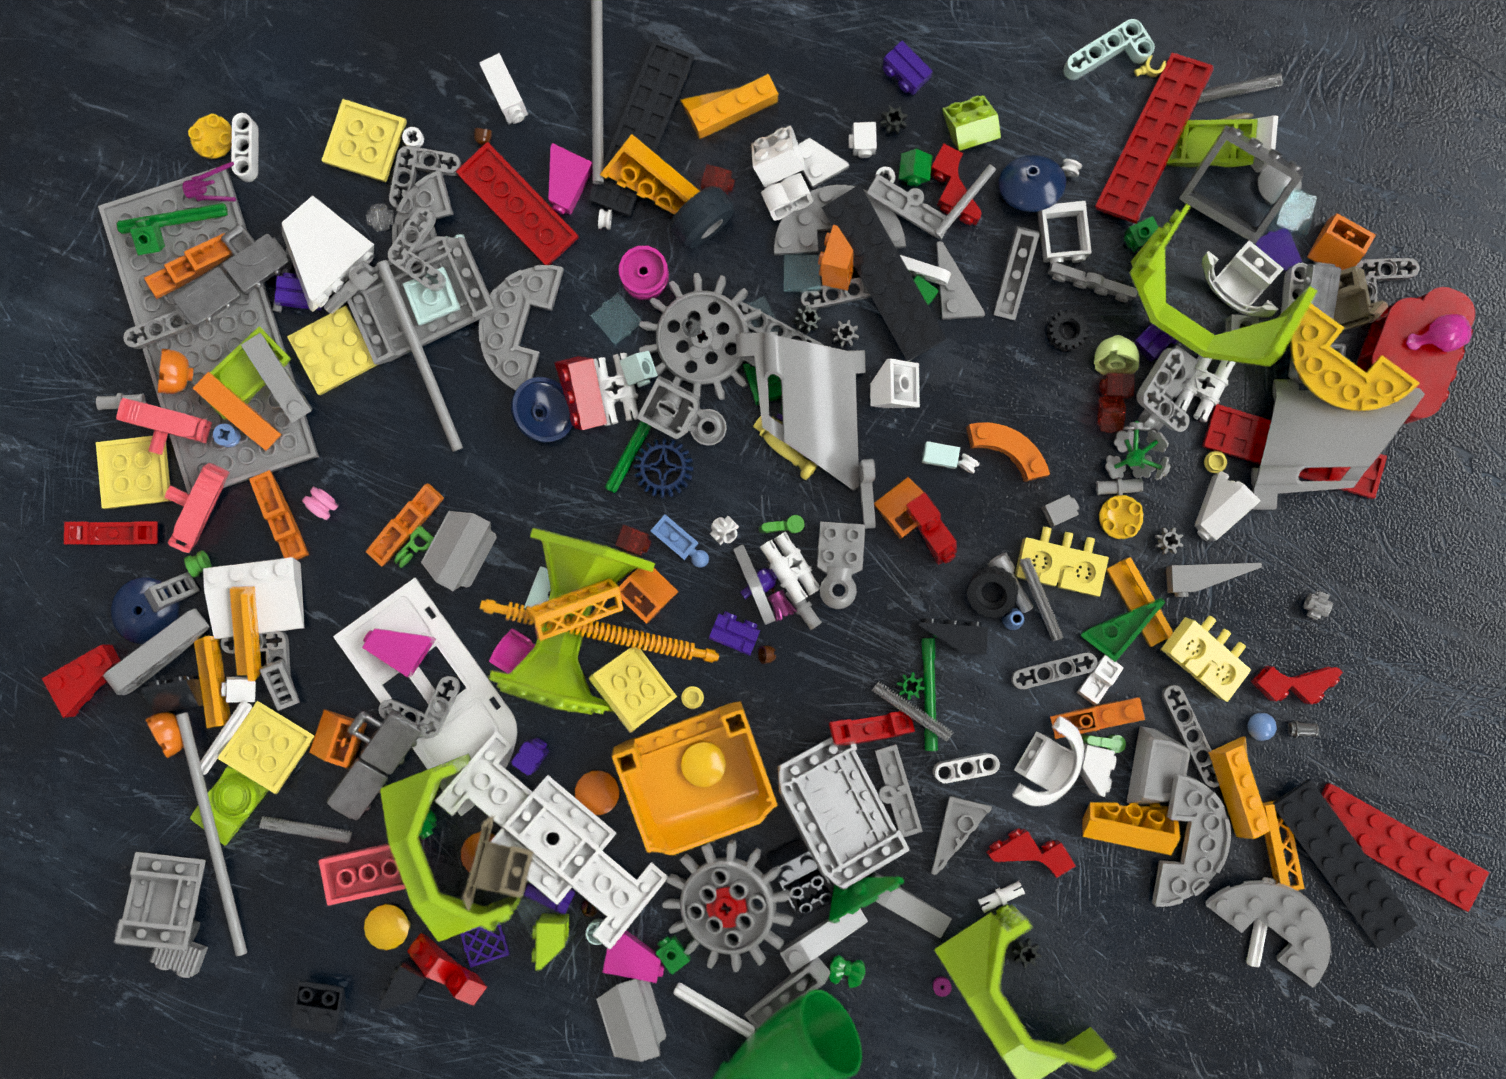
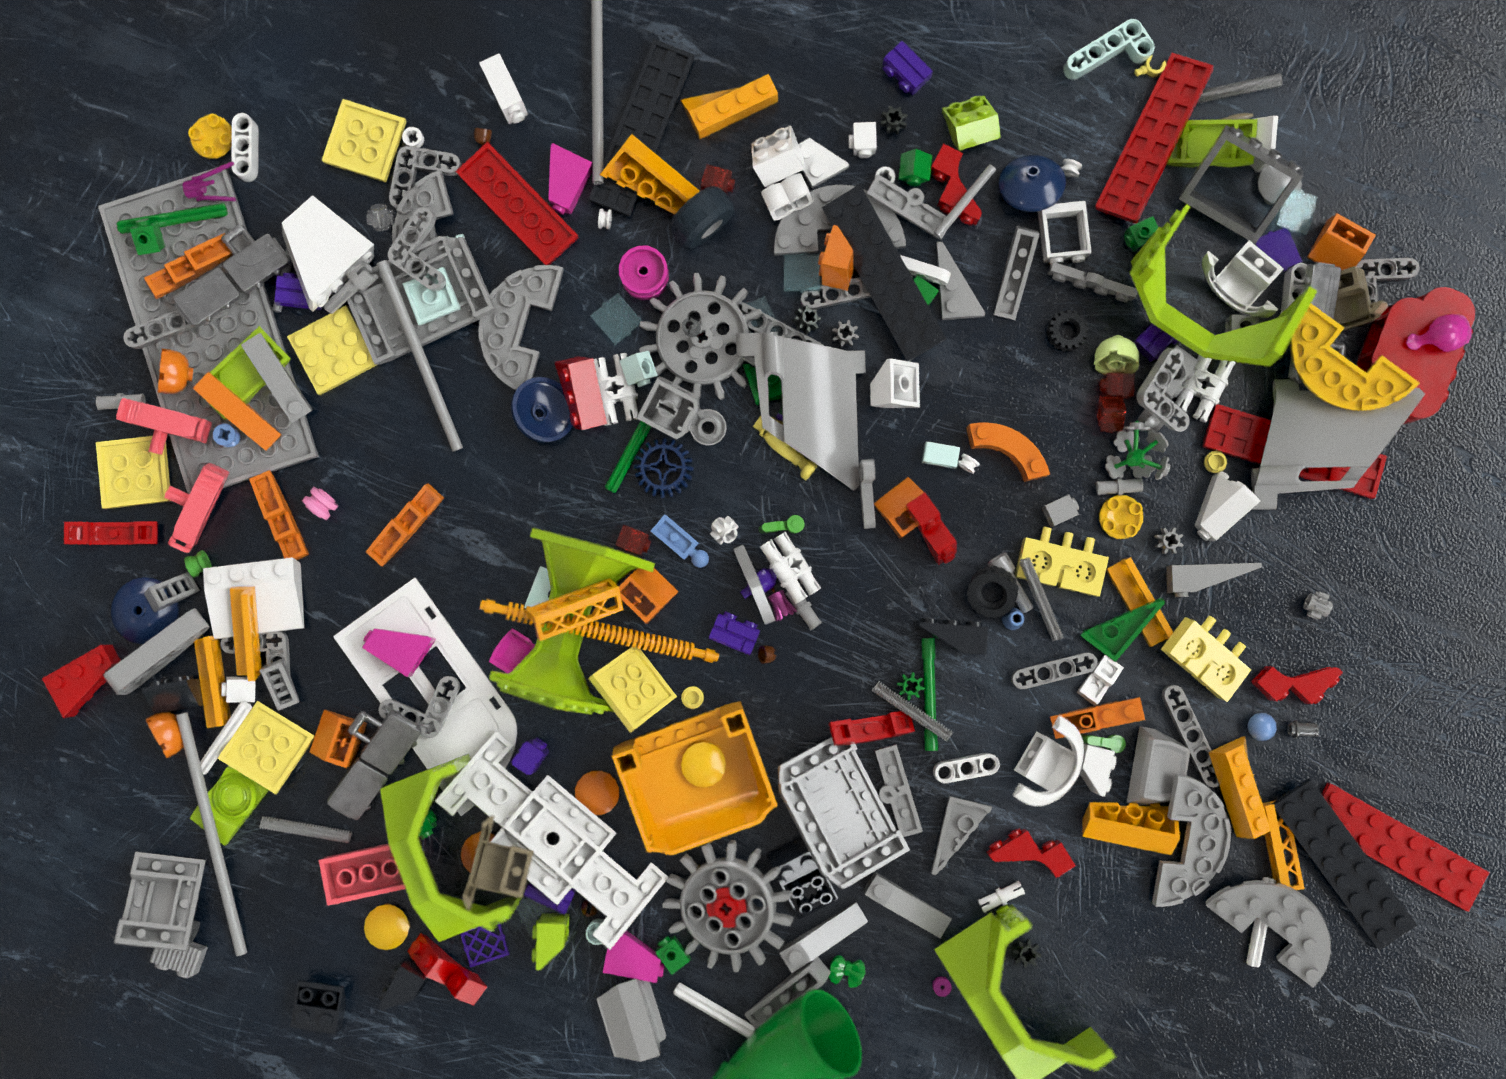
bright green piece [394,525,434,568] -> none
light grey helmet [421,511,497,591] -> none
light grey brick [816,522,865,609] -> none
green wing [829,877,904,924] -> none

